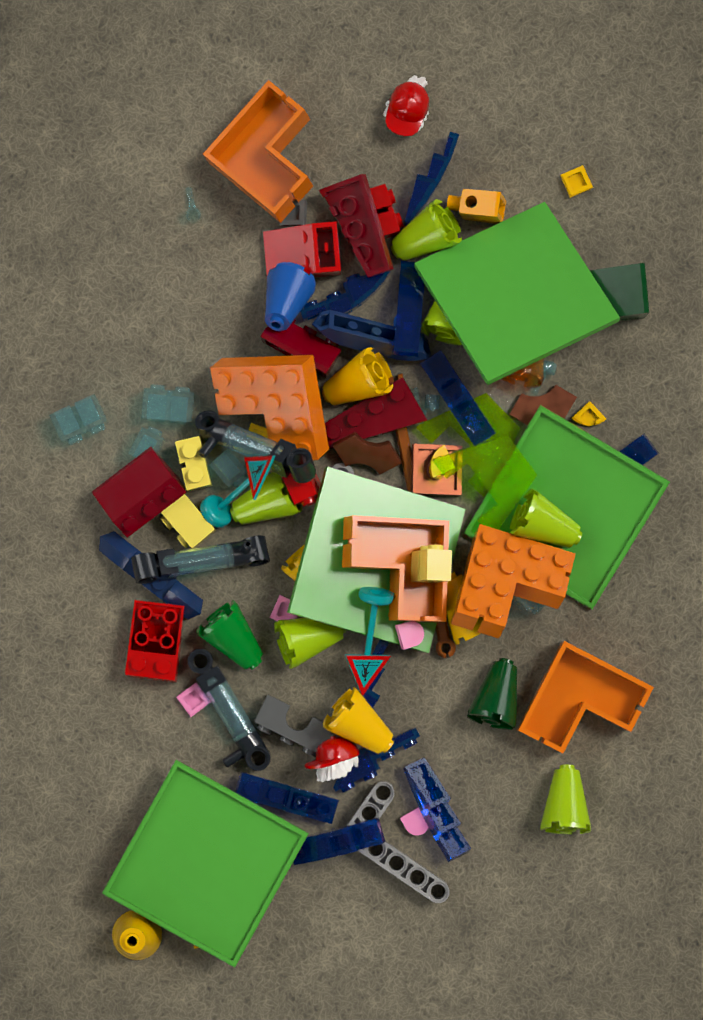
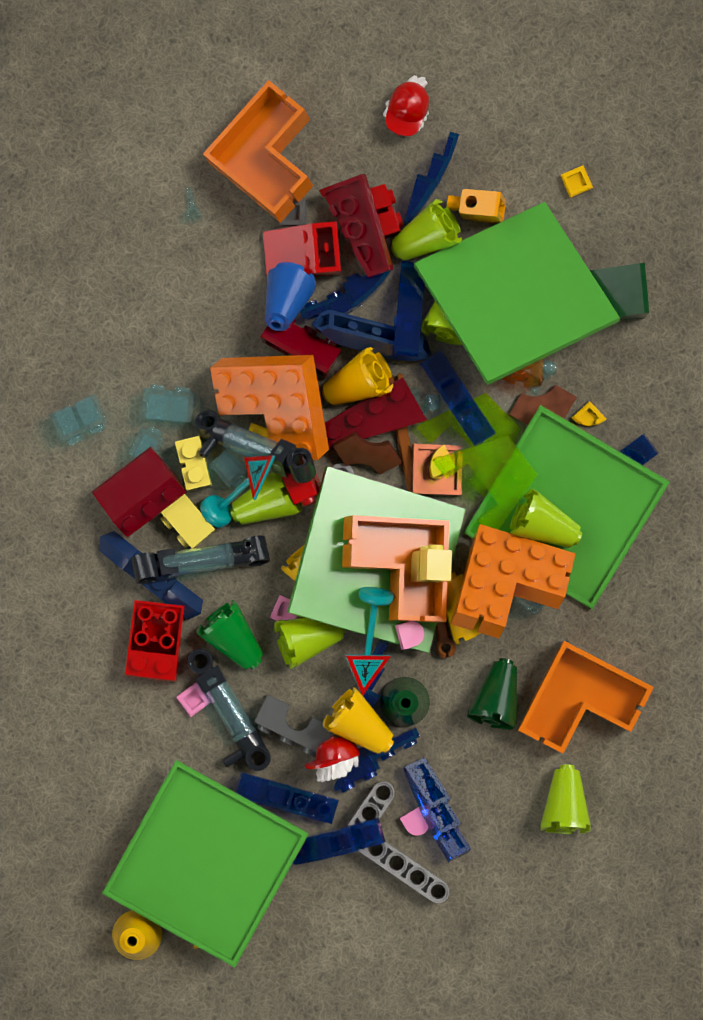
none -> dark green cone [380,677,430,727]

